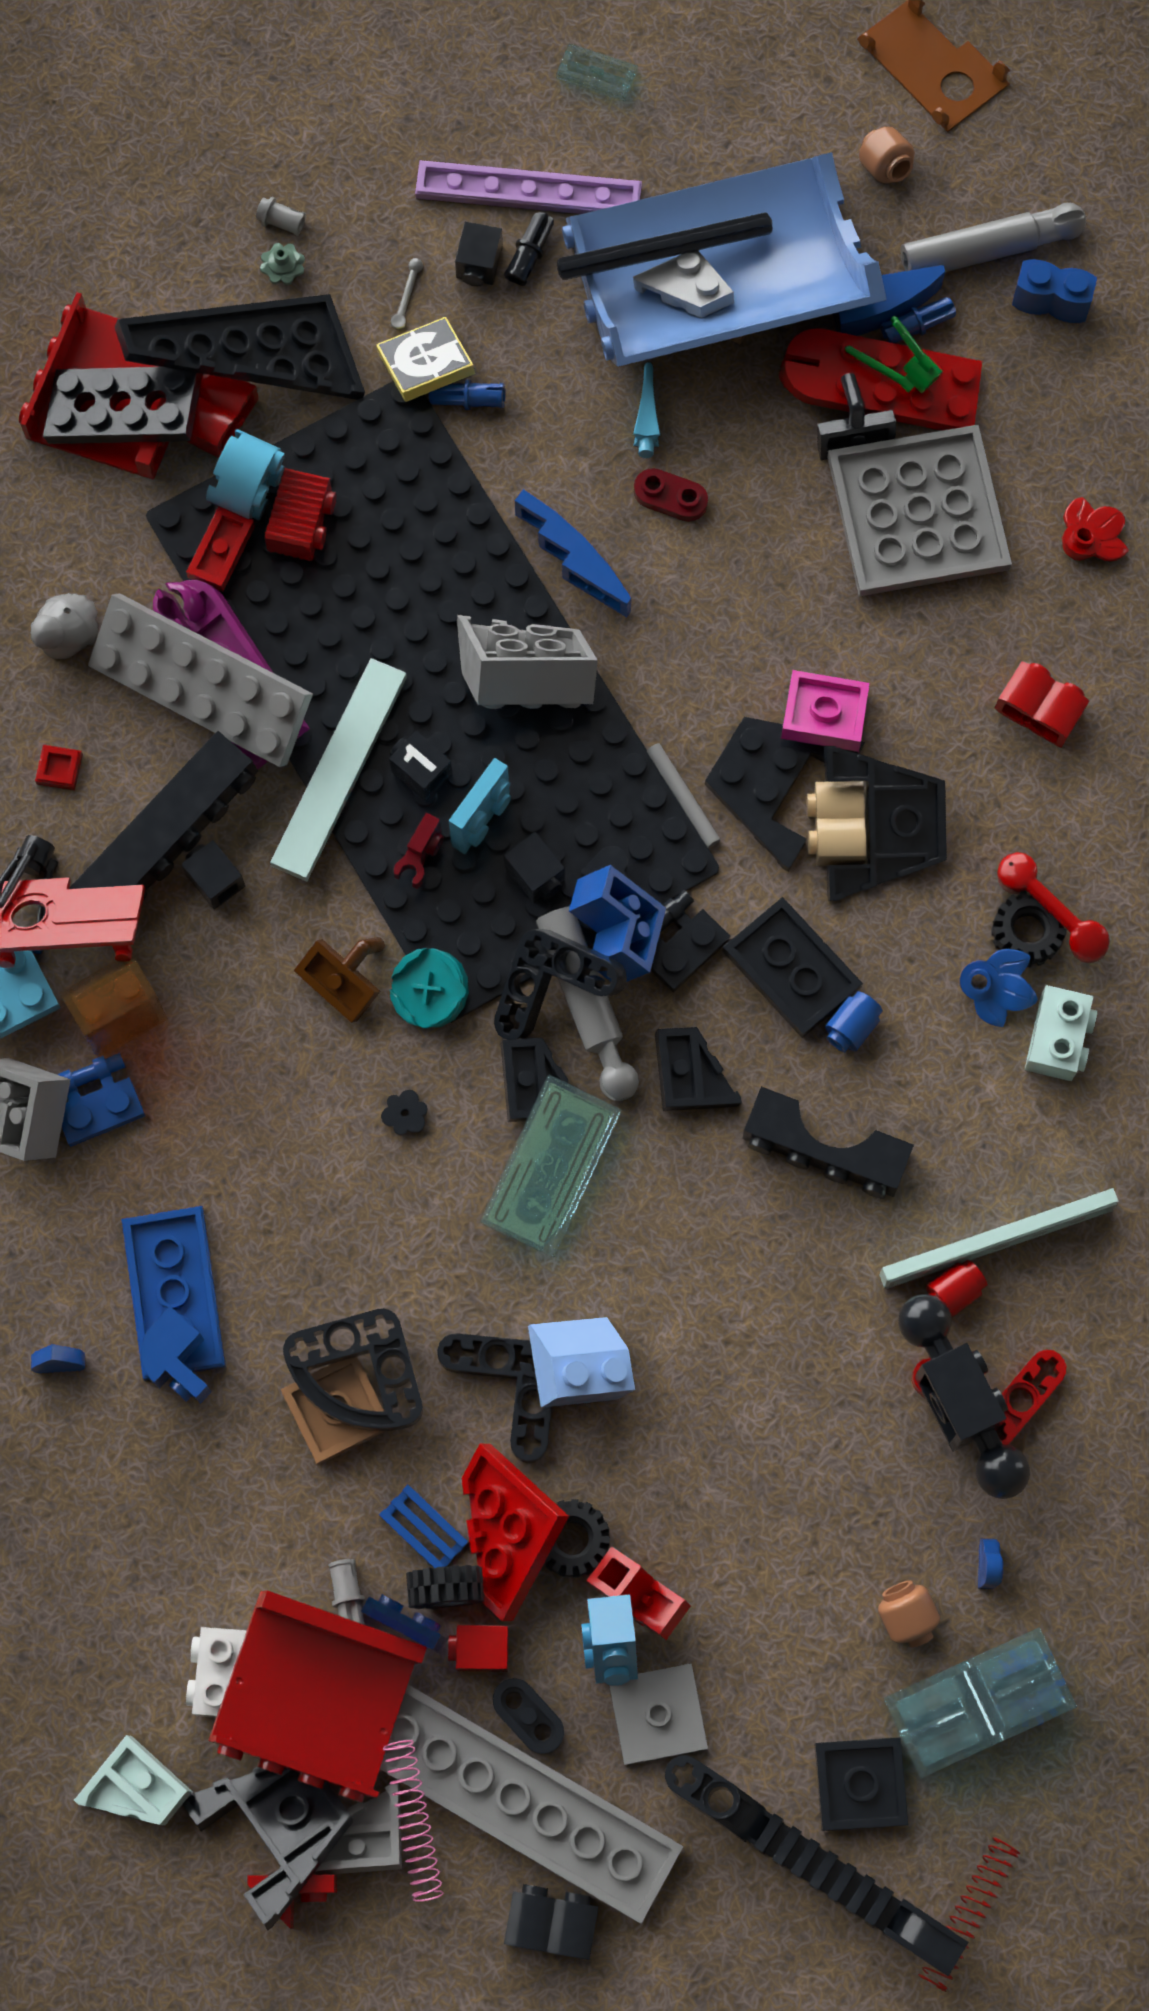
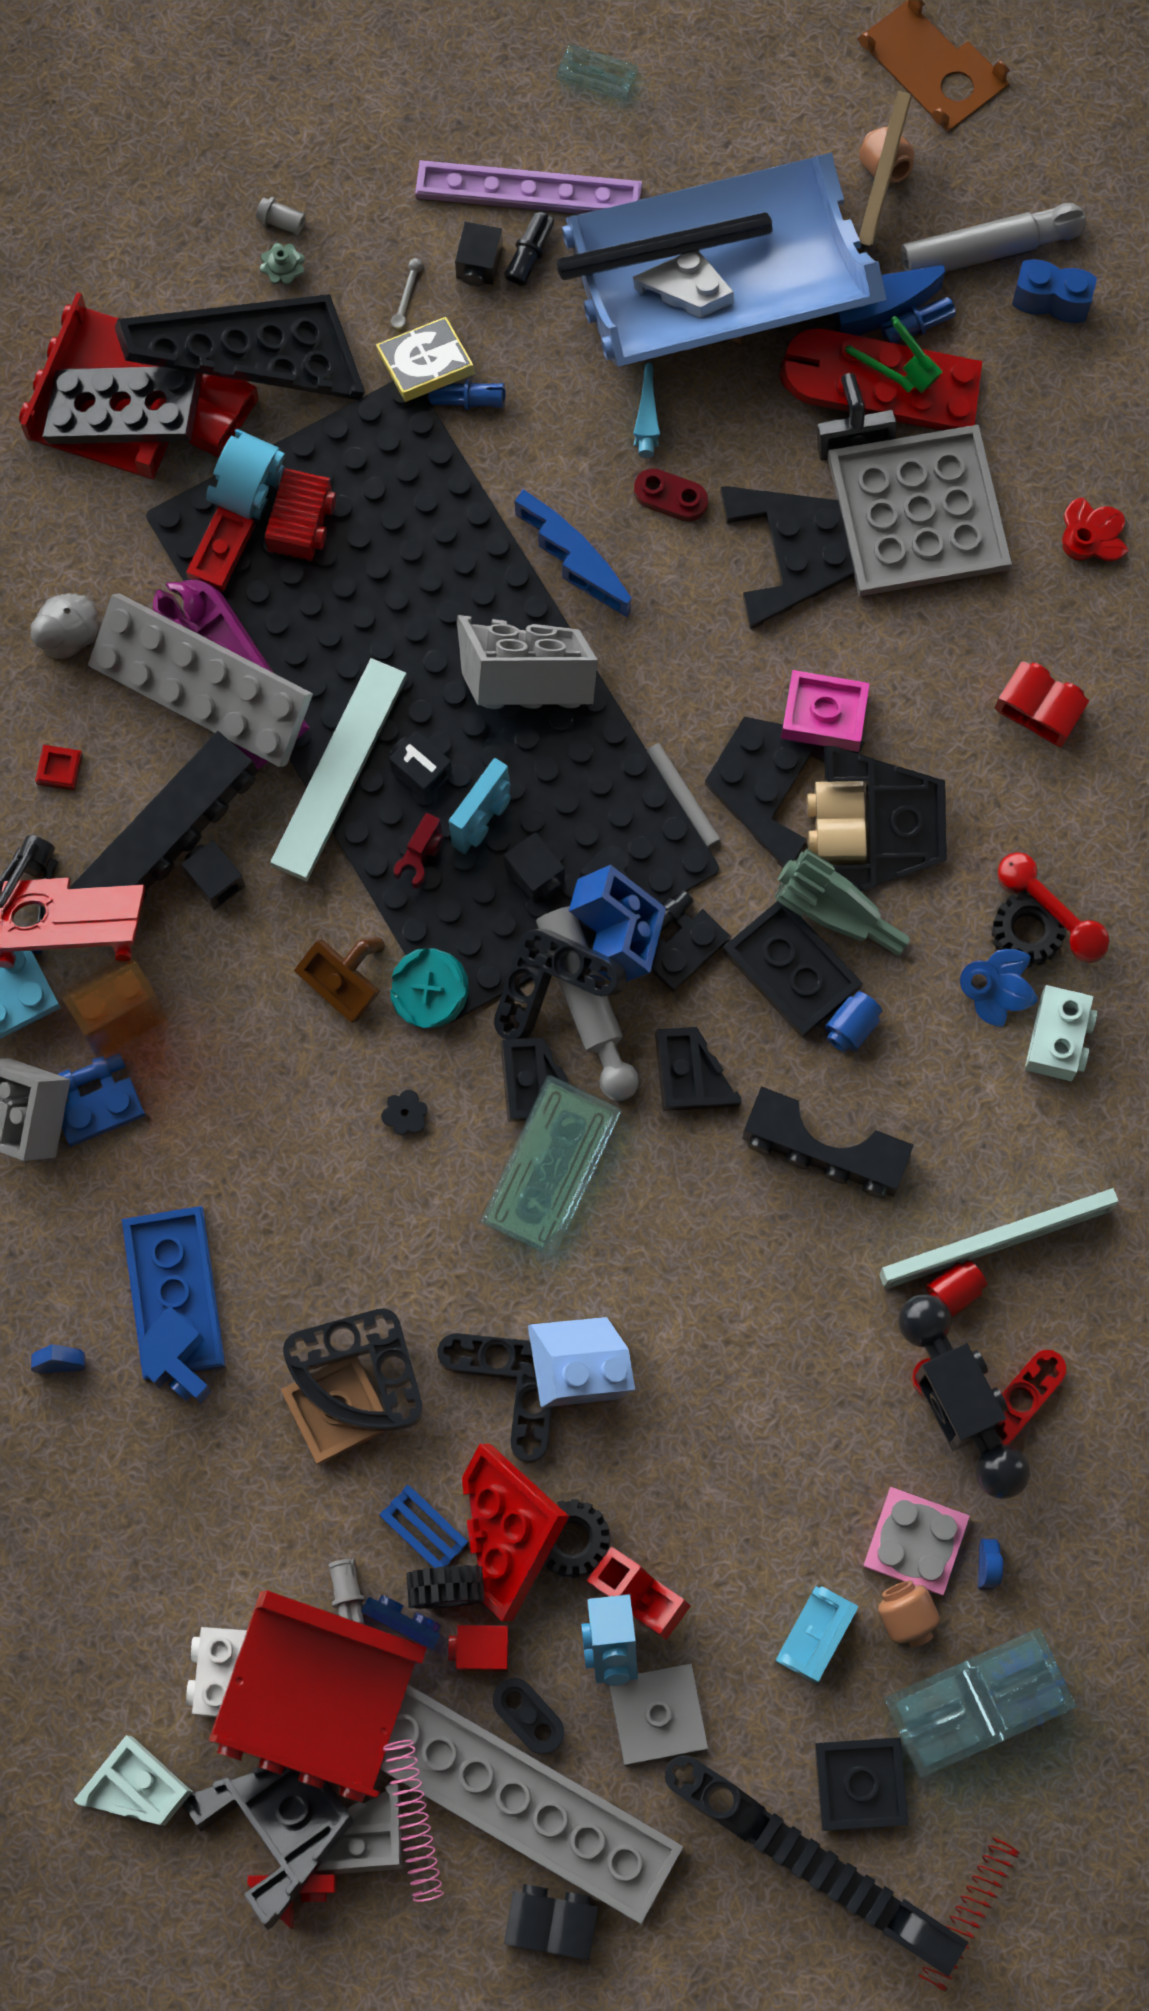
none -> black wing [720,486,855,629]
none -> sand green piece [774,849,910,956]
none -> medium azure hinge [775,1586,859,1684]
none -> tan tile [859,91,912,246]
none -> light grey piece [863,1487,970,1596]

